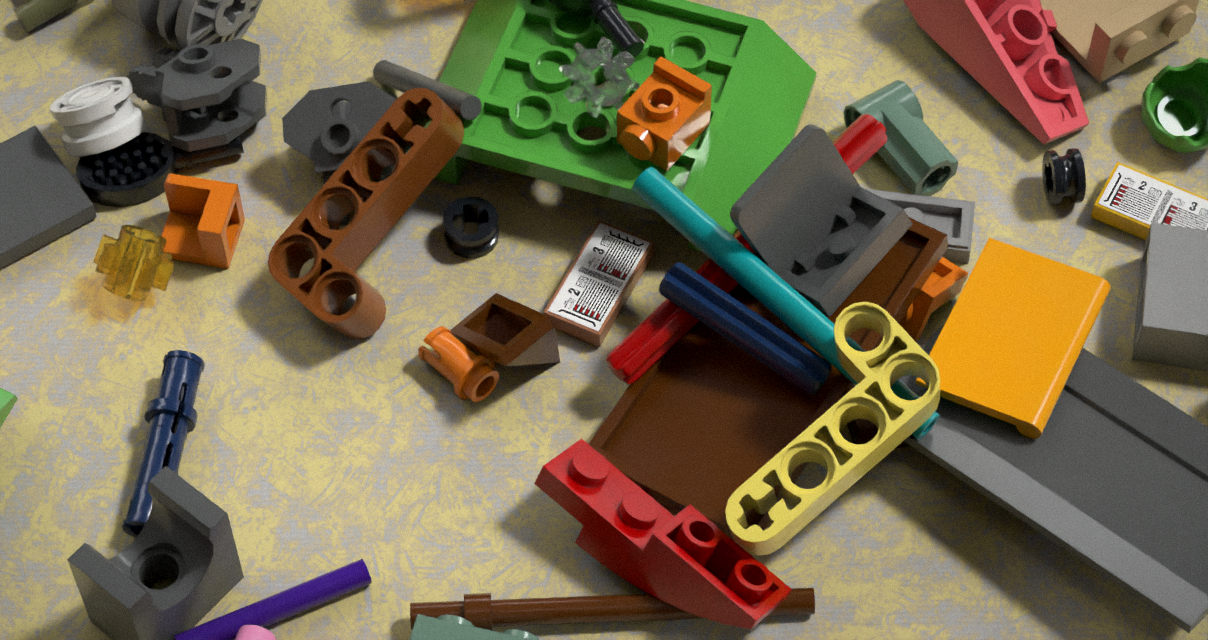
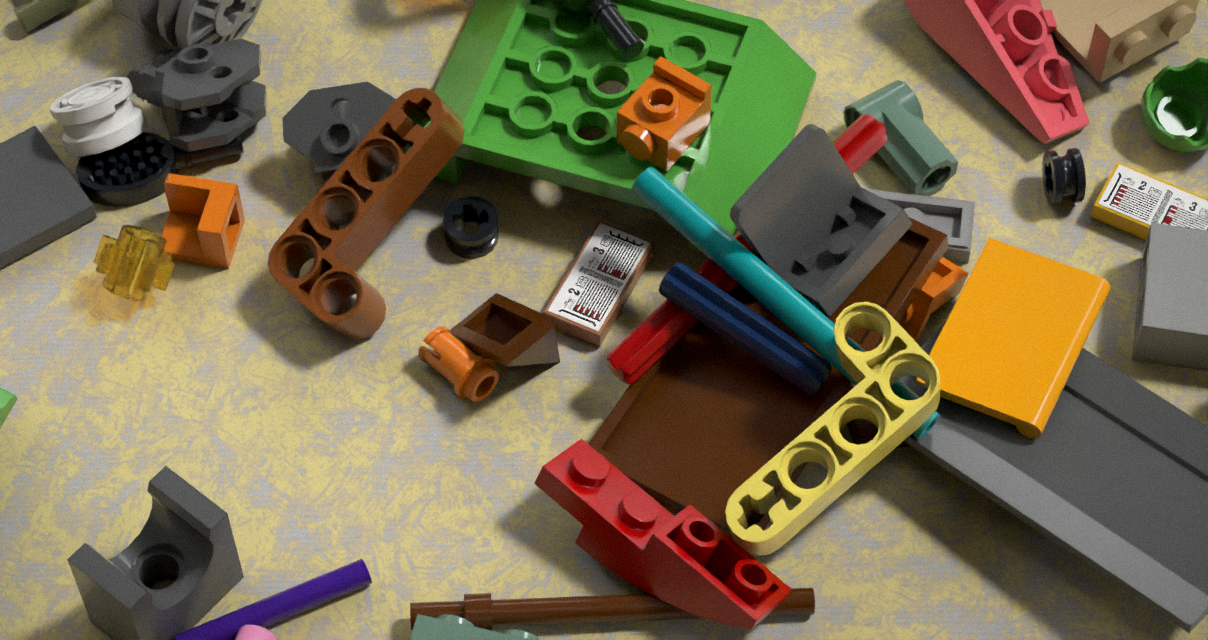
dark blue pin [122,350,205,538] -> none
dark grey bar [373,60,482,120] -> none
clear gear [559,37,640,118] -> none

